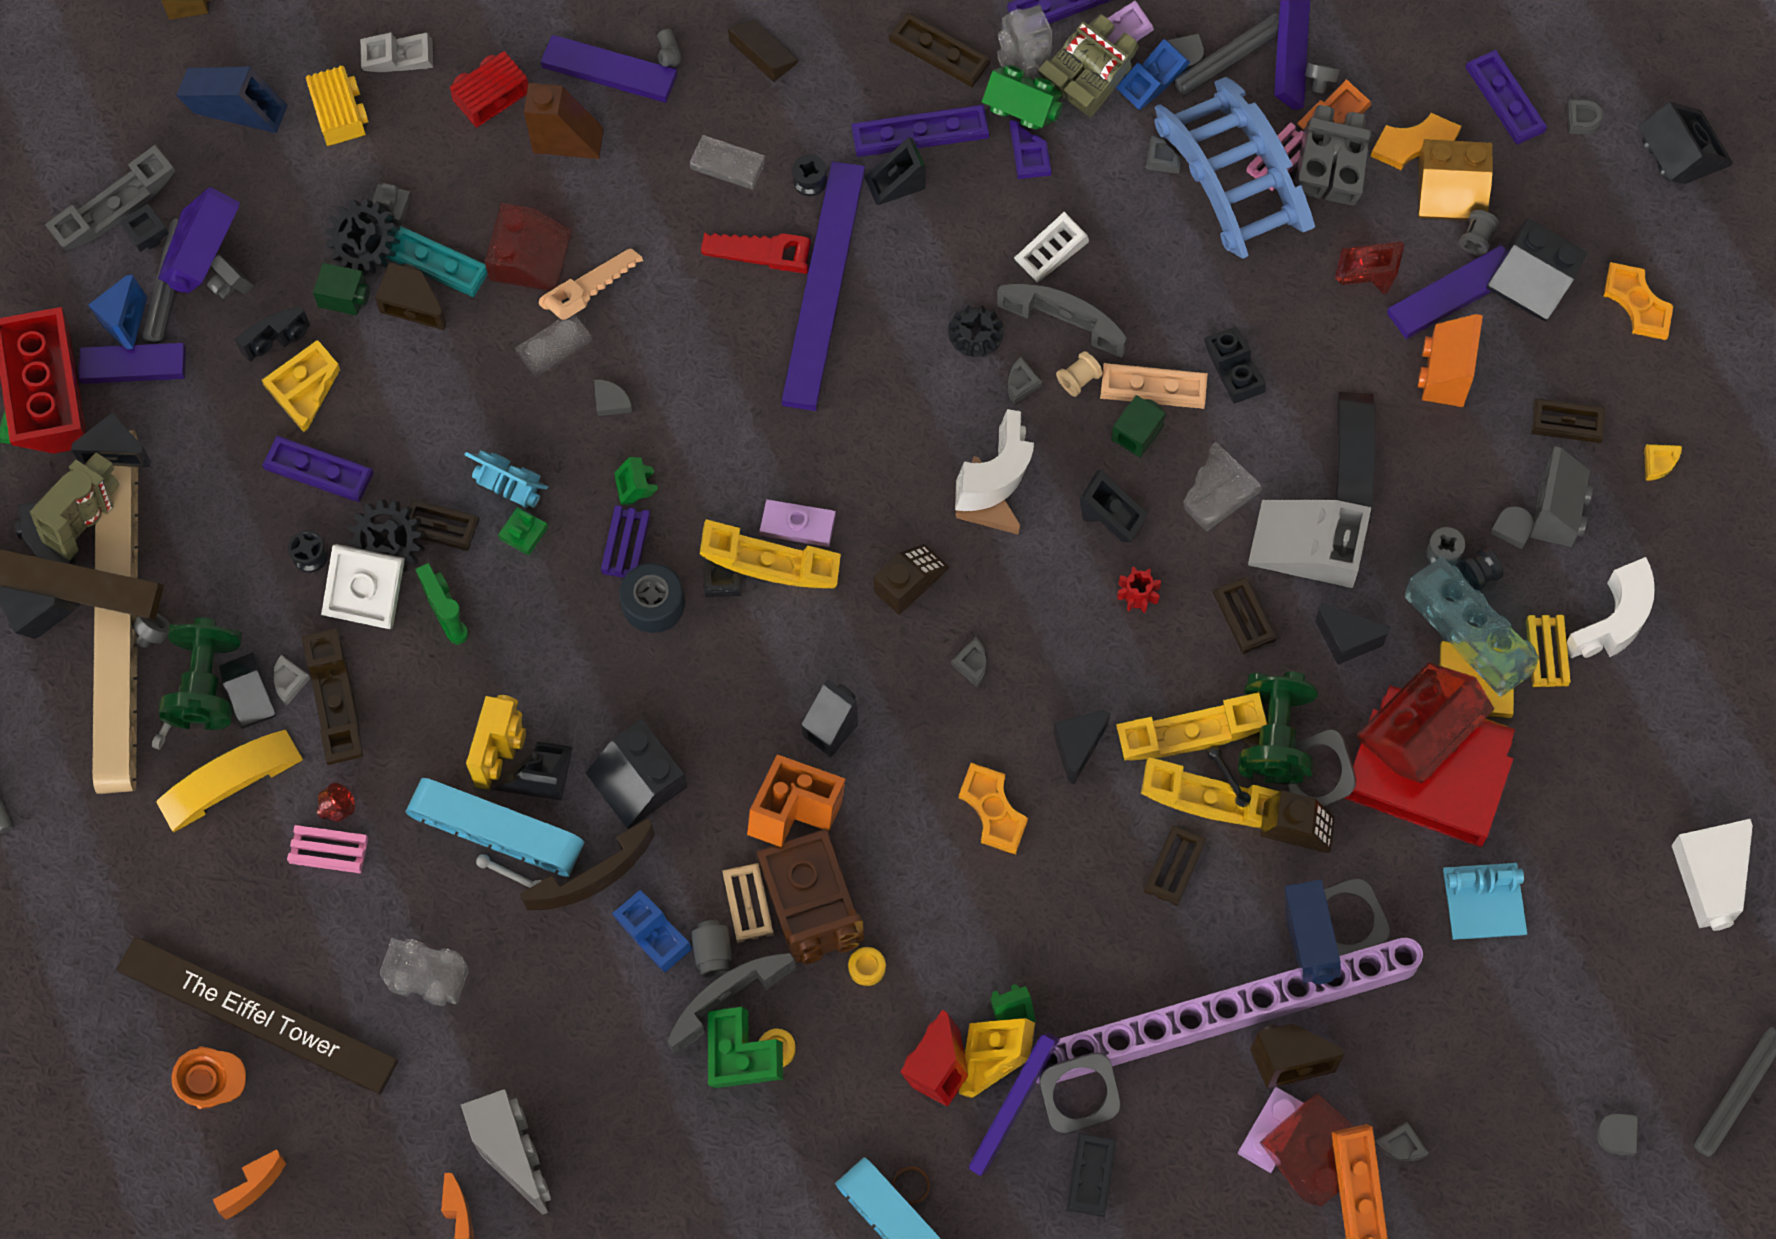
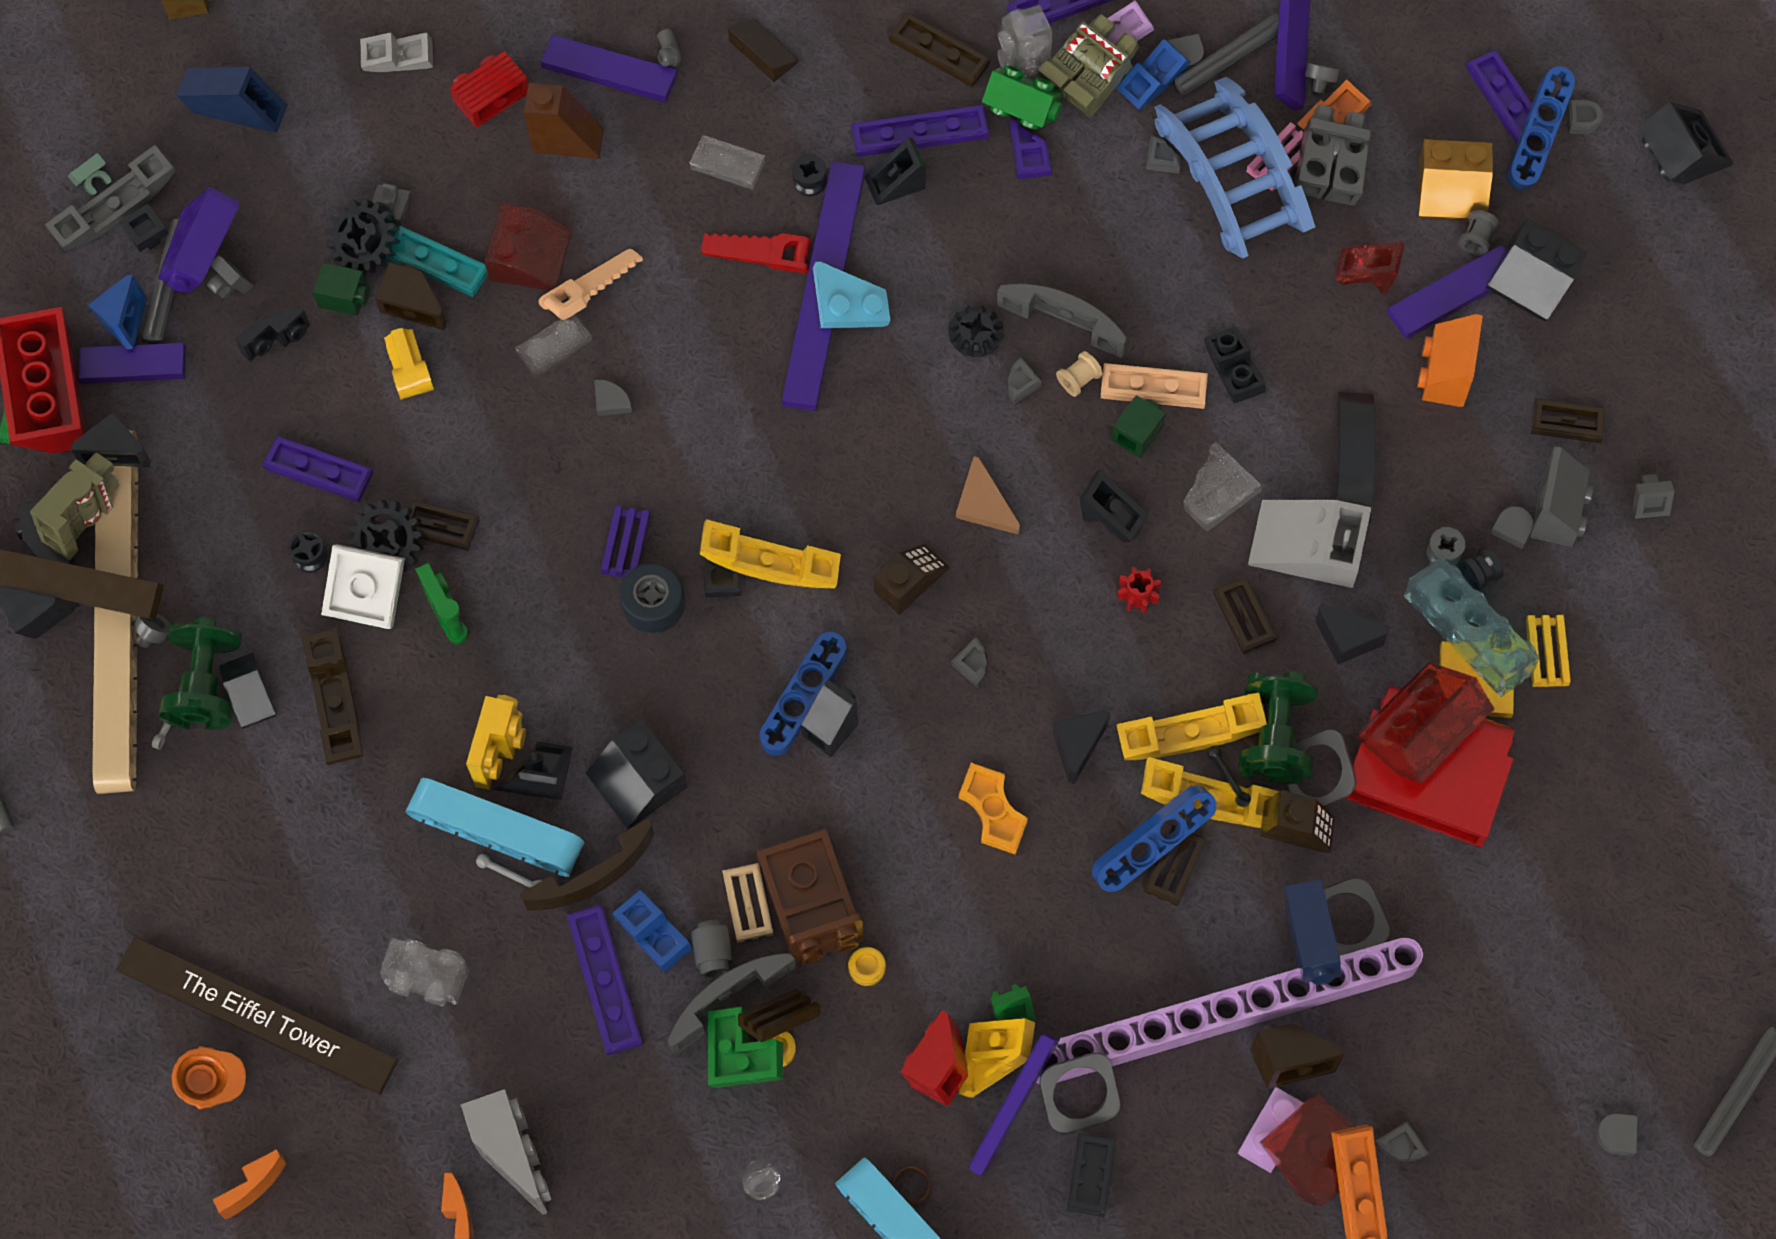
yellow slope [156,729,303,833] -> none
yellow wing [262,340,340,432] -> none
light grey tile [274,655,310,705] -> none
bright pink tile [287,825,369,873] -> none
yellow brick [305,65,369,146] -> none
clear red tile [316,783,355,822] -> none
medium azure hinge [465,450,548,508] -> none
green tile [498,507,548,556] -> none
green tile [614,457,658,505] -> none
orange brick [747,754,846,847] -> none
lavender plate [760,499,836,547] -> none
white arch [955,409,1034,511] -> none
white slope [1014,212,1089,283] -> none
light orange tile [1371,113,1462,170] -> none
medium azure hinge [1443,863,1527,940] -> none
white arch [1567,557,1655,658] -> none
light orange tile [1603,262,1673,340] -> none
yellow tile [1644,444,1682,481] -> none
white slope [1672,819,1753,931] -> none
none -> sand green tile [67,153,111,196]
none -> yellow piece [384,328,434,400]
none -> dark purple tile [566,904,643,1056]
none -> dark brown tile [738,989,821,1042]
none -> clear plate [742,1160,780,1200]
none -> blue beam [759,632,847,756]
none -> medium azure wing [813,262,891,328]
none -> blue beam [1092,785,1216,892]
none -> blue beam [1506,66,1575,190]
none -> dark grey tile [1632,474,1675,519]

